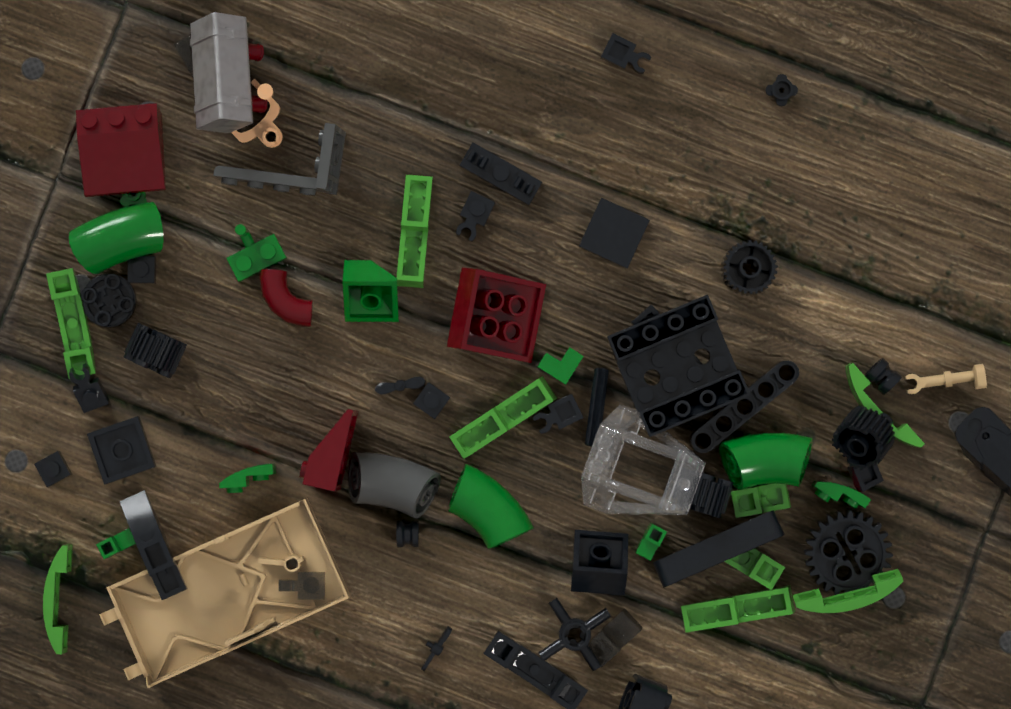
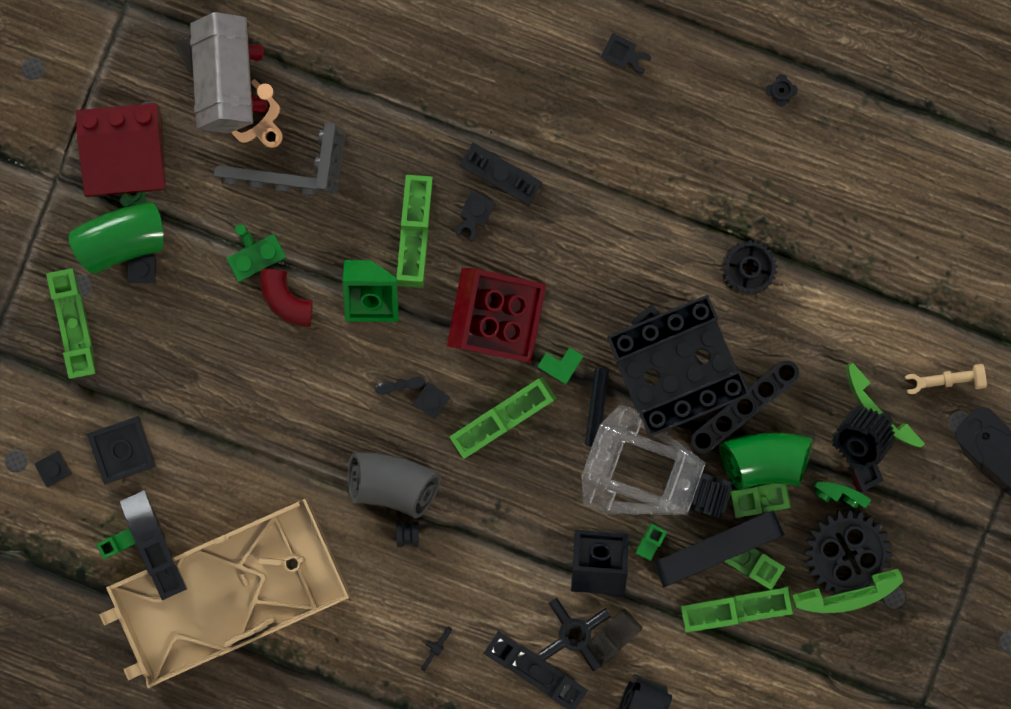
bright green slope [43,544,73,655] -> none
black plate [69,363,109,413] -> none
black tile [81,274,137,327] -> none
black brick [123,323,187,379] -> none
green slope [219,463,276,493] -> none
clear smoke plate [279,572,325,600] -> none
dark red slope [299,409,359,491] -> none
green brick [448,464,534,549] -> none
black plate [533,394,584,434] -> none
black tile [579,198,650,269] -> none
black wheel [864,357,902,395] -> none

